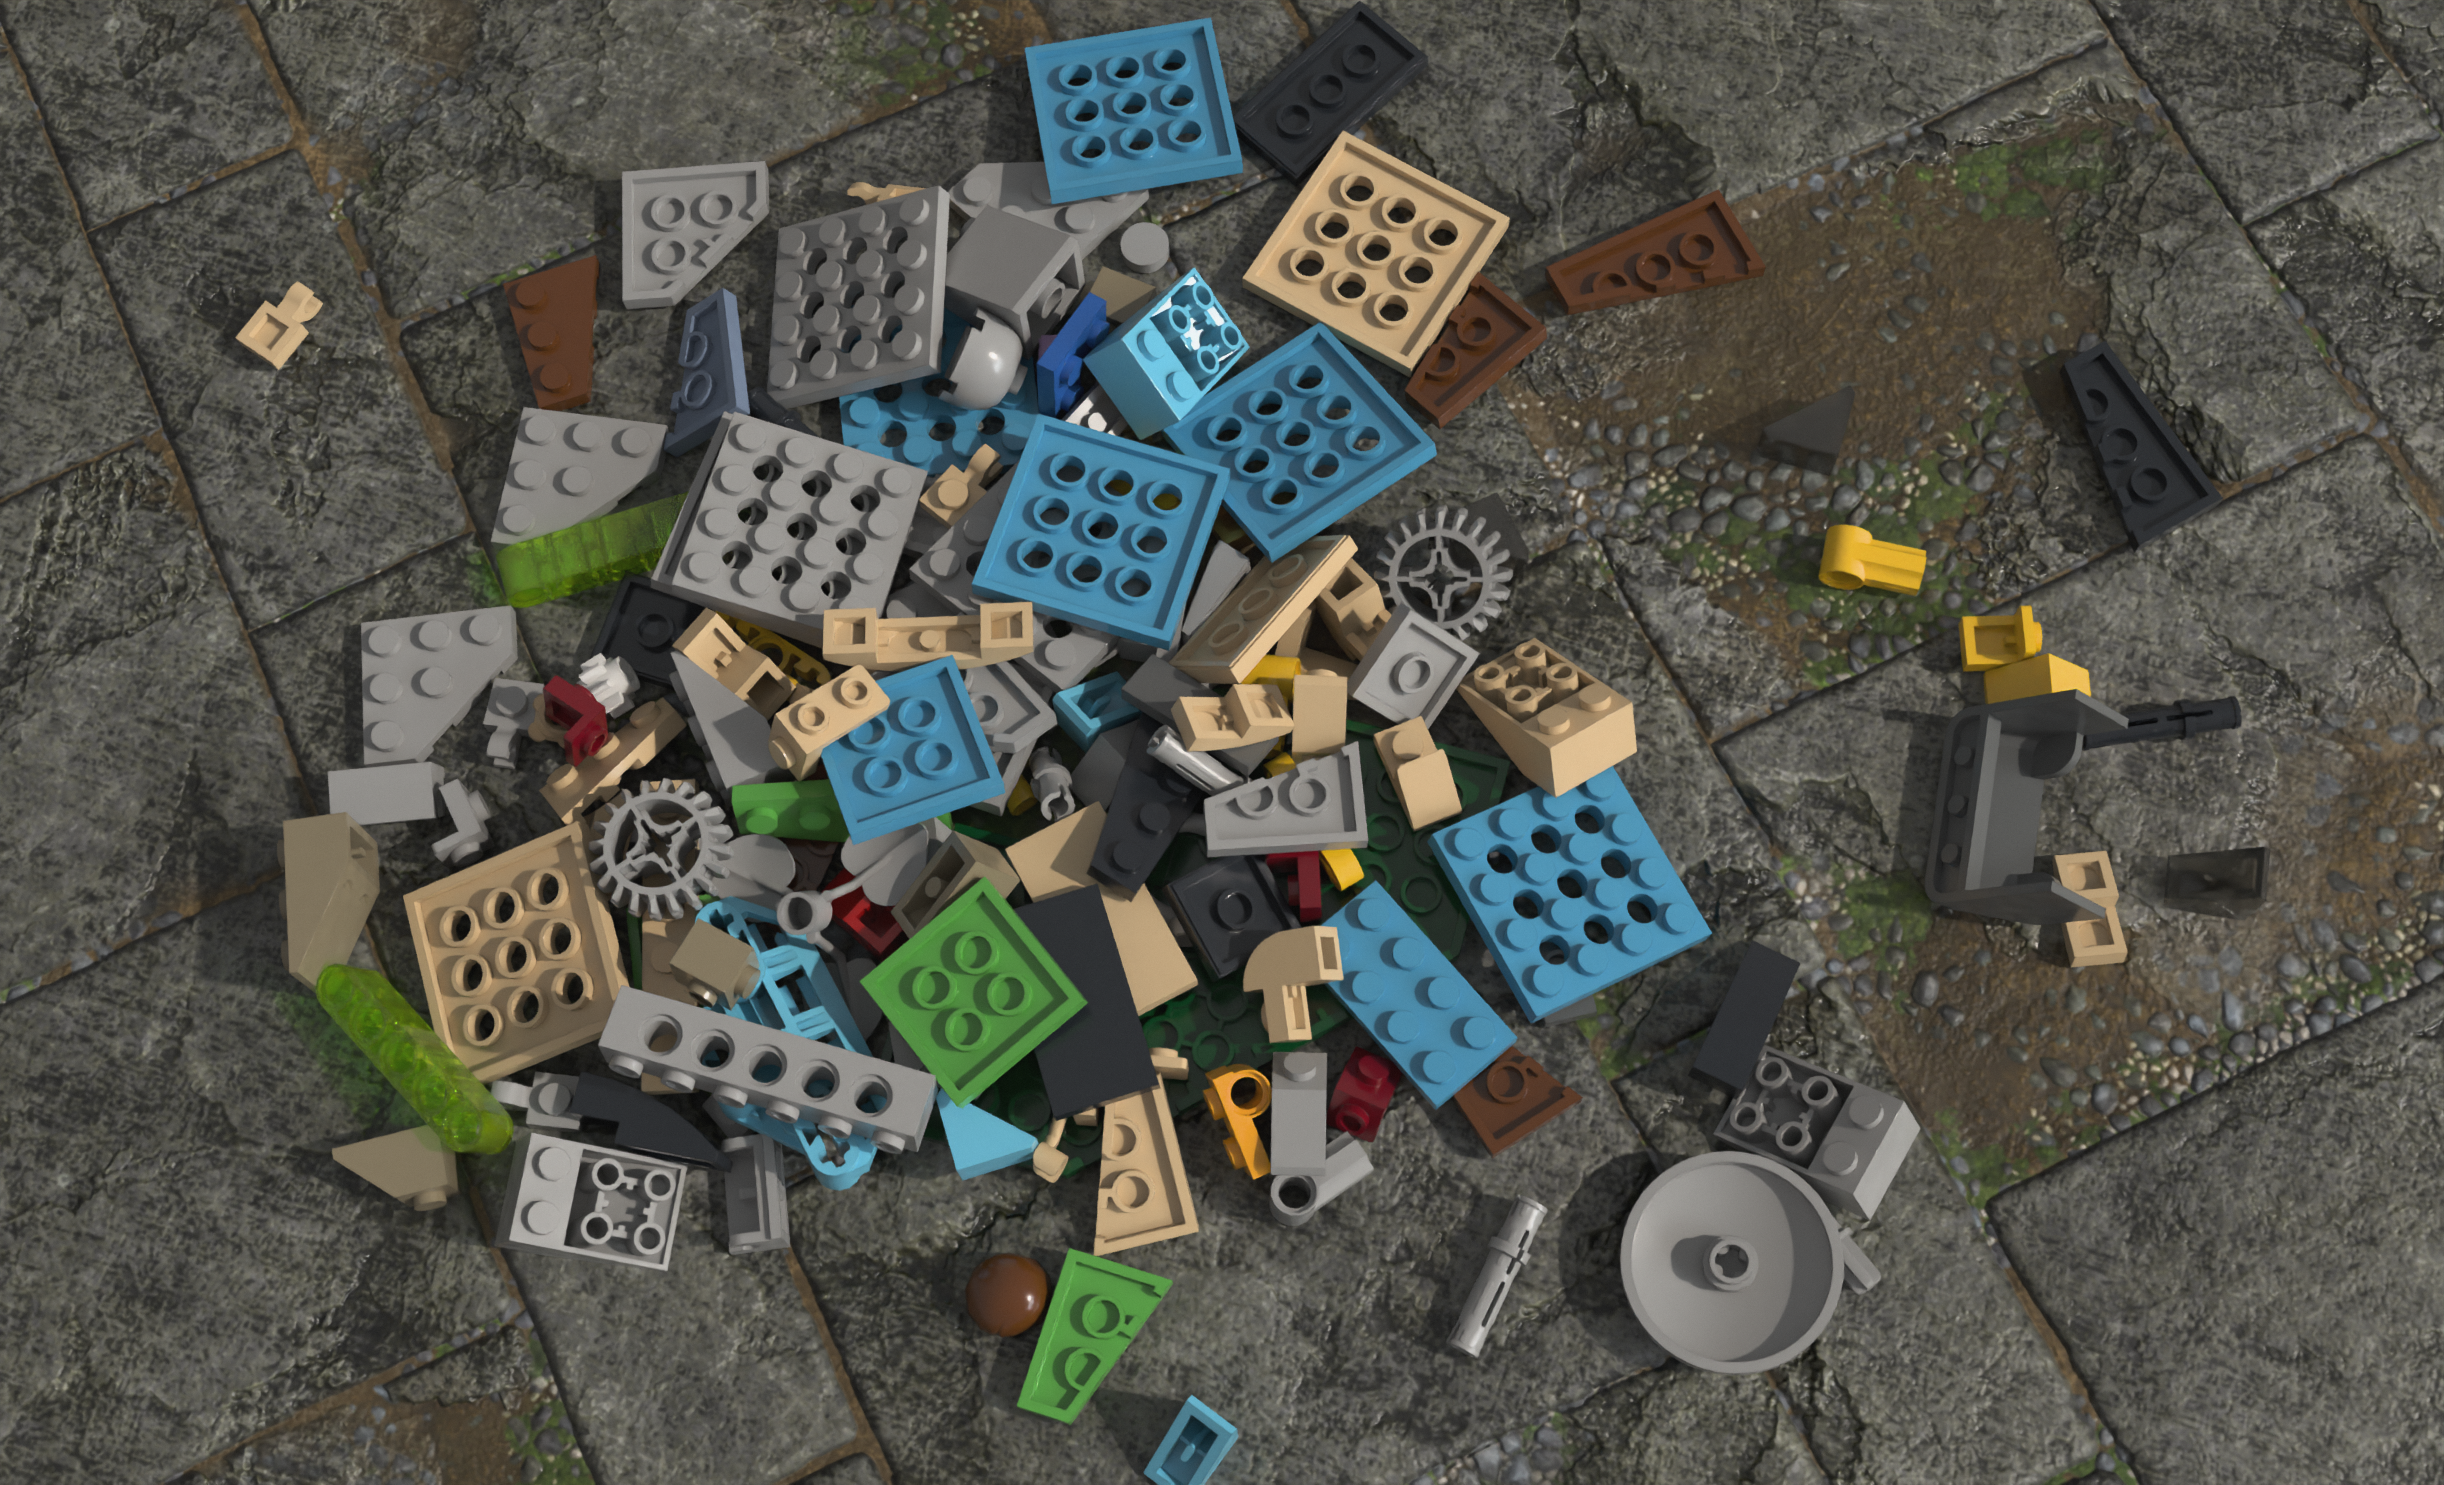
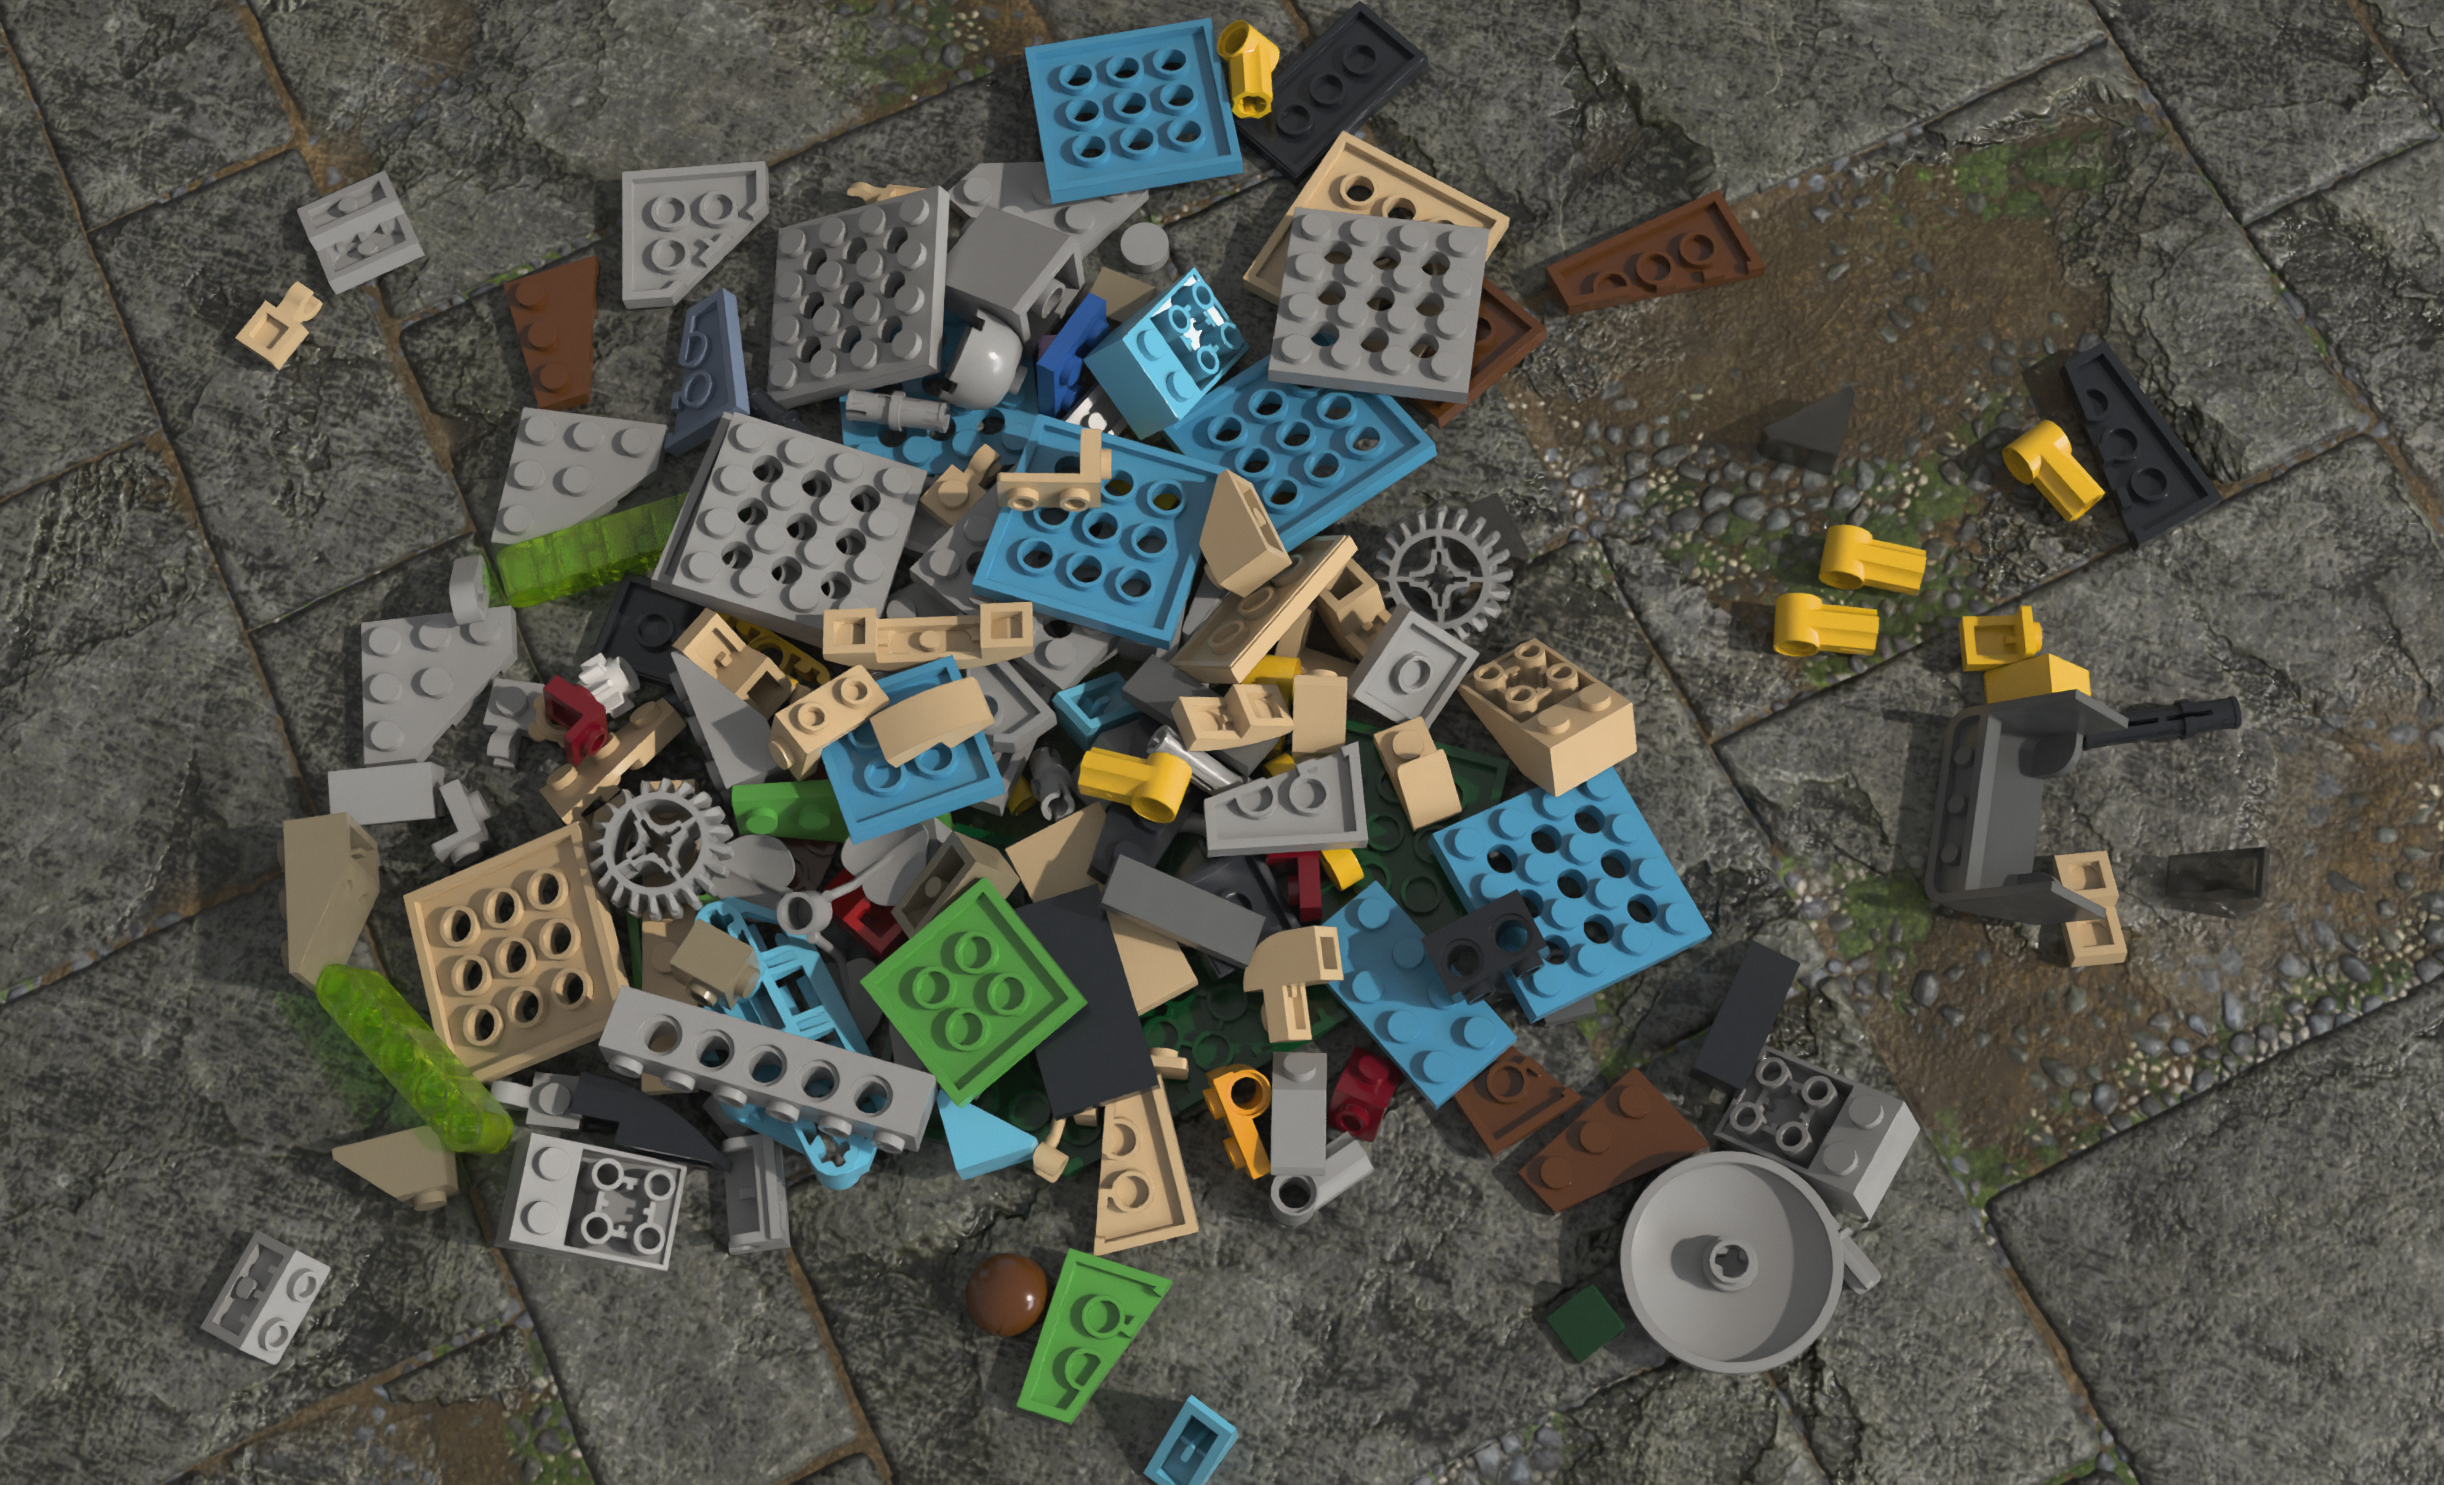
light grey pin [1446,1194,1548,1358] -> none
none -> light grey bracket [200,1230,330,1365]
none -> light grey slope [297,170,425,295]
none -> light grey beam [449,554,491,625]
none -> light grey pin [845,389,950,433]
none -> tan slope [869,676,995,768]
none -> tan bracket [997,429,1112,512]
none -> yellow piece [1078,747,1192,823]
none -> dark grey tile [1097,854,1266,969]
none -> tan slope [1199,469,1292,598]
none -> yellow piece [1216,20,1280,119]
none -> light grey piece [1268,207,1489,404]
none -> black brick [1421,889,1552,1005]
none -> reddish brown wing [1517,1066,1710,1216]
none -> dark green slope [1545,1283,1625,1364]
none -> yellow piece [1773,593,1879,657]
none -> yellow piece [2002,420,2105,523]

